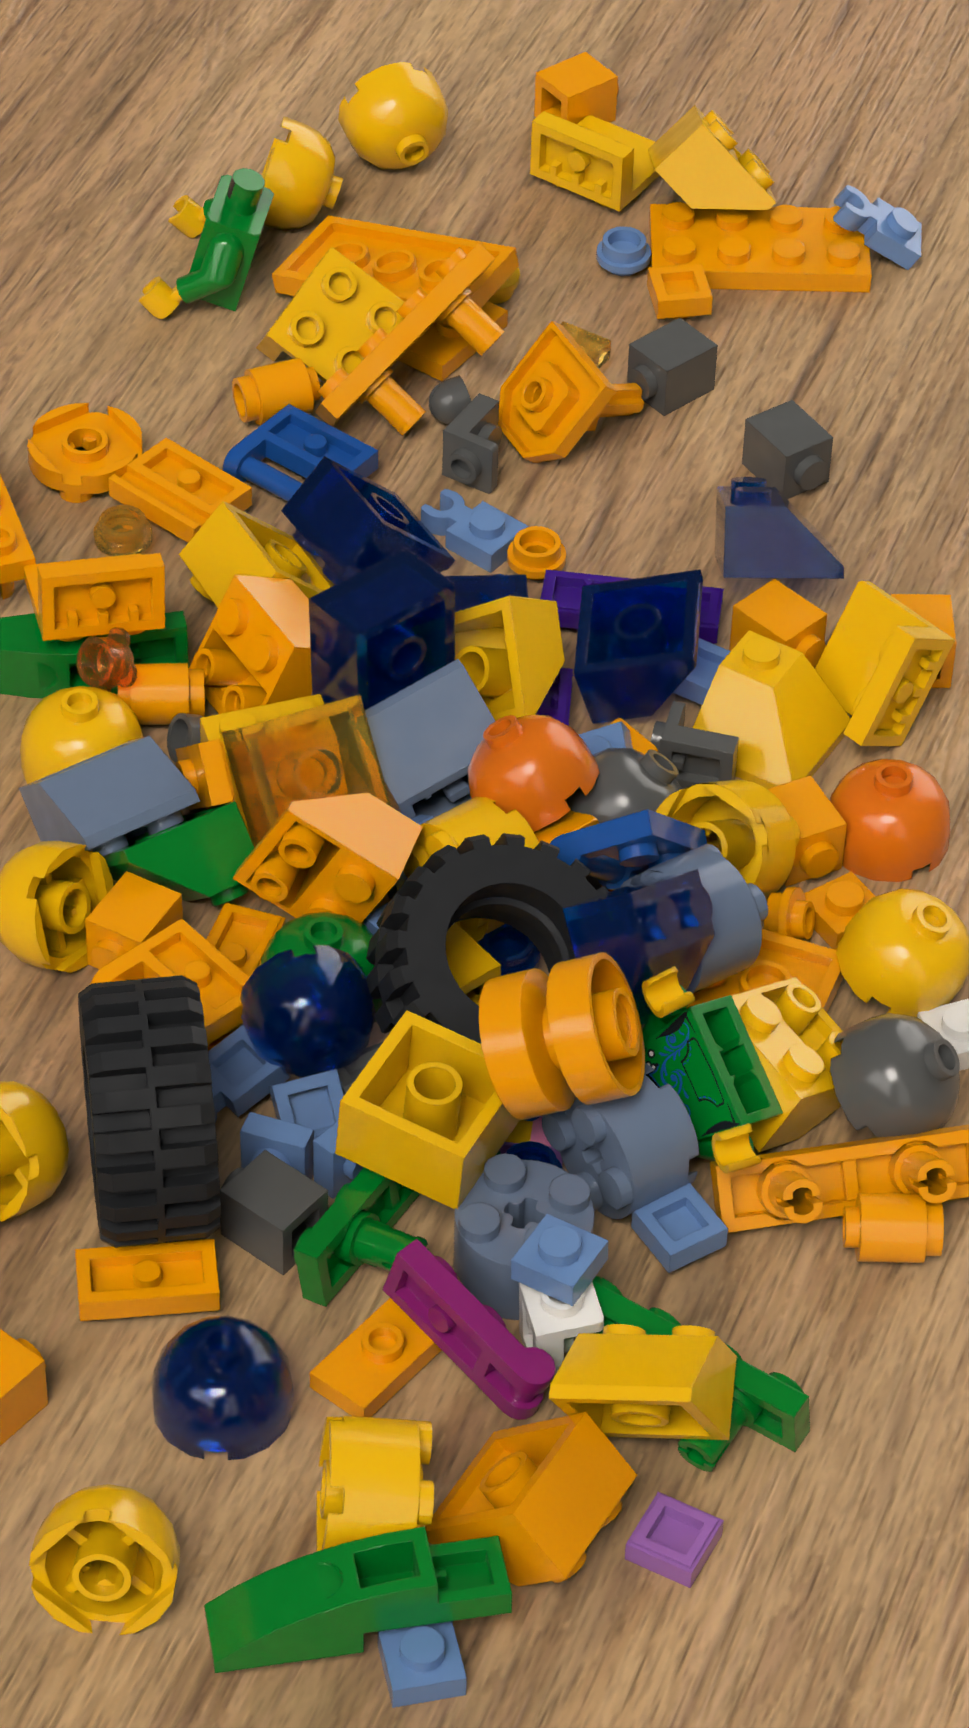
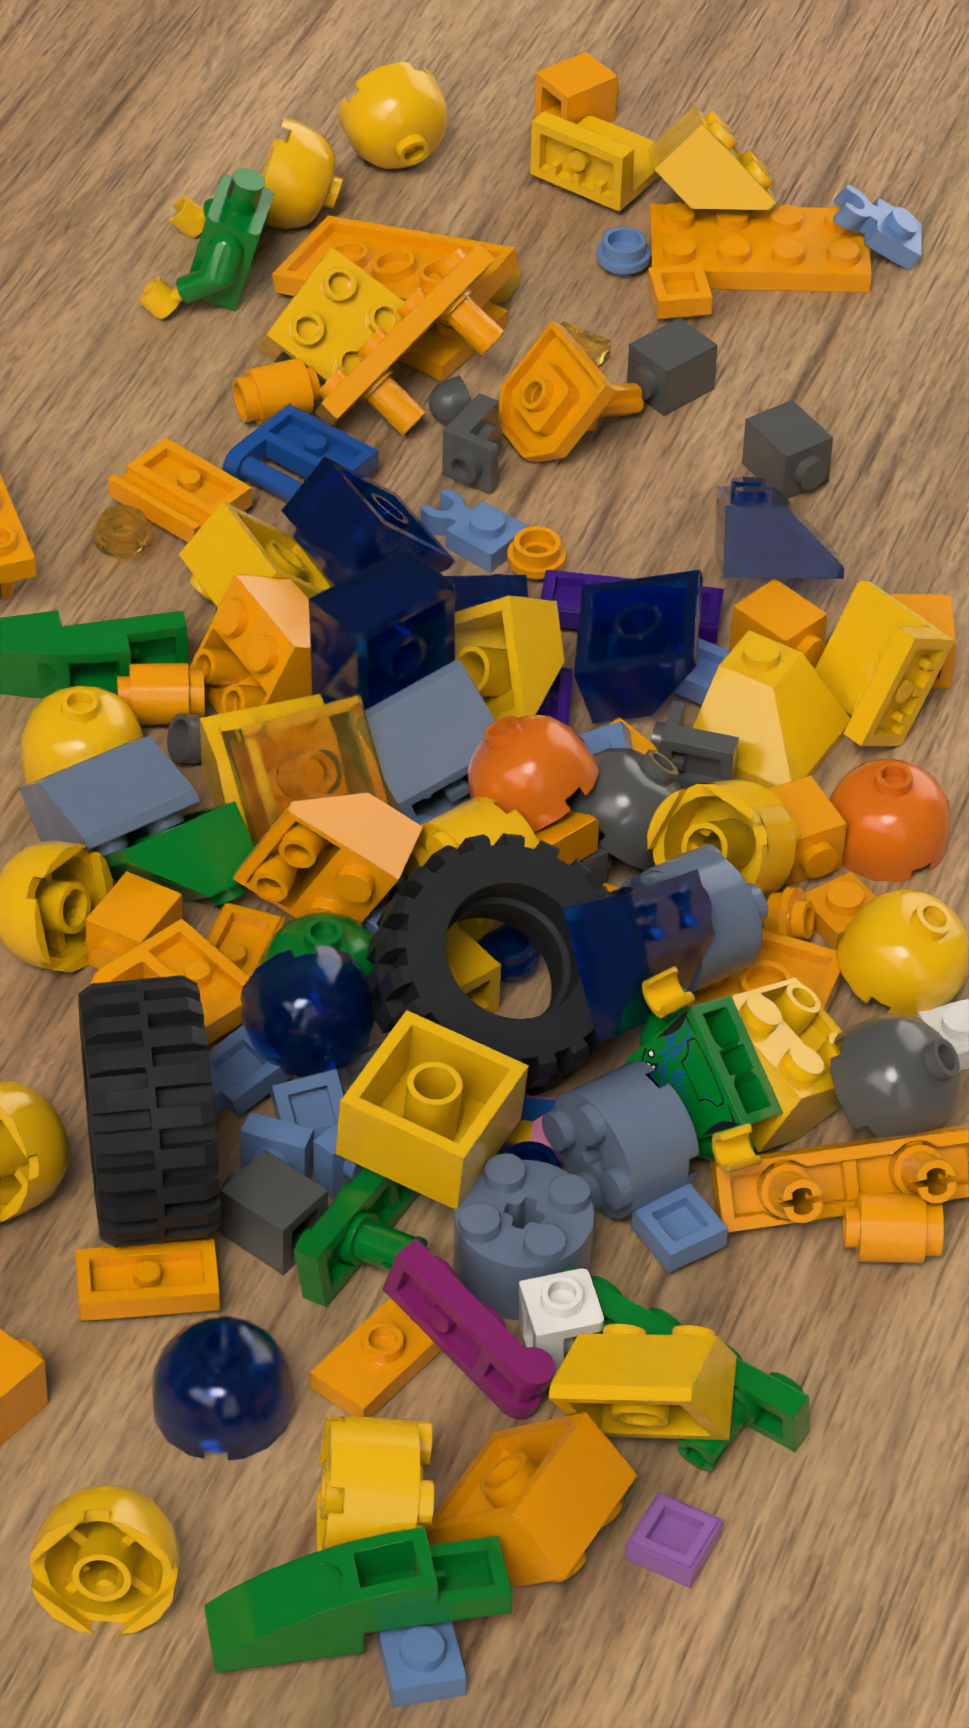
light orange bracket [24,553,165,642] -> none
light orange plate [27,403,143,503] -> none
clear orange plate [77,627,137,692] -> none
light orange plate [175,739,235,810] -> none
light orange wheel [479,952,645,1120] -> none
medium blue plate [511,1214,608,1306] -> none
blue plate [550,809,707,892] -> none

